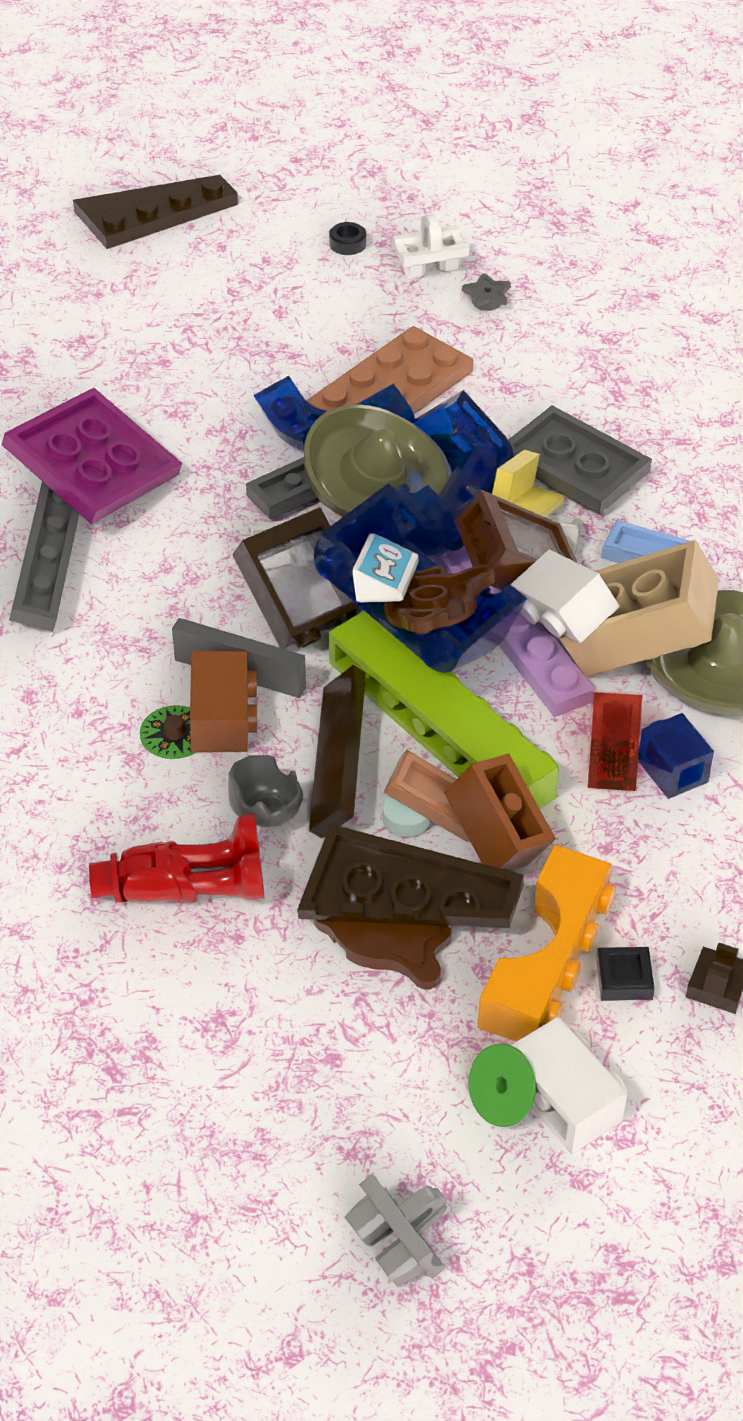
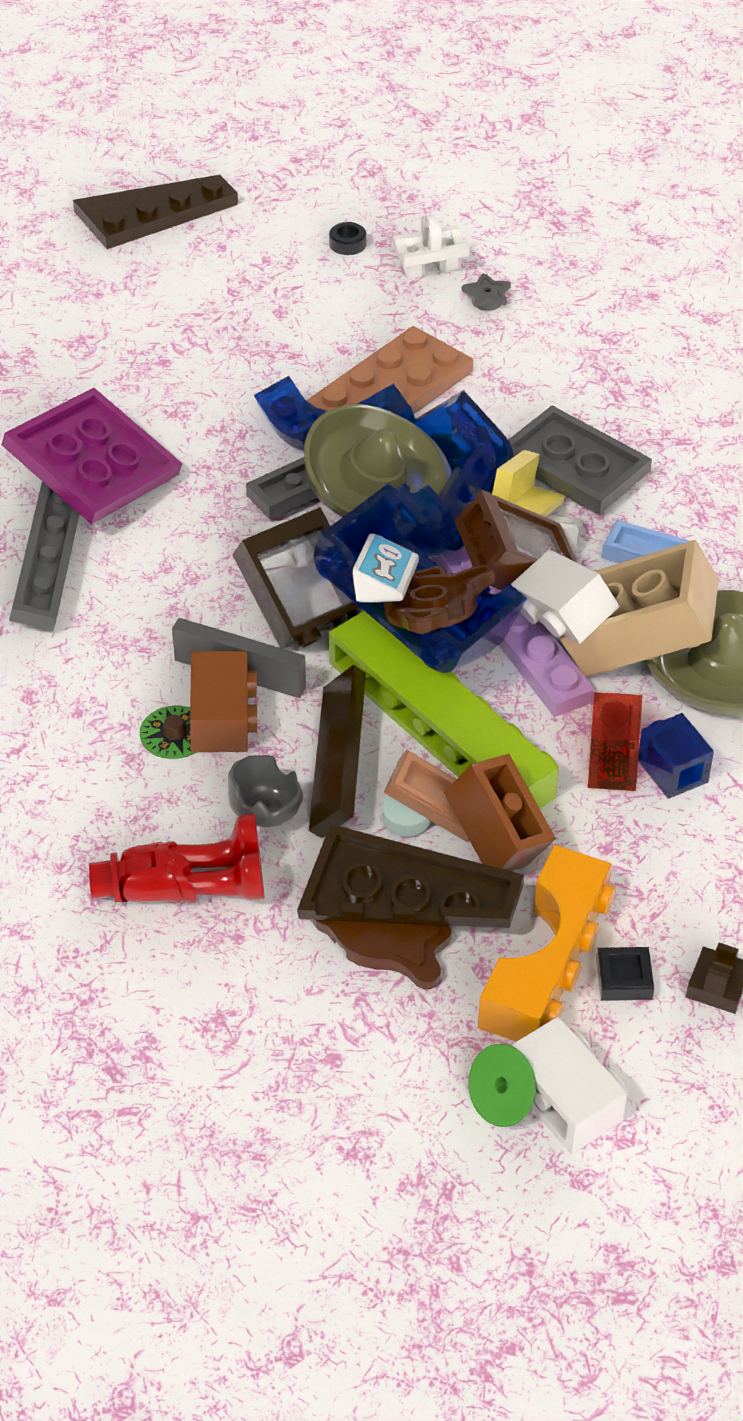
light grey hips [345,1174,447,1287] -> none

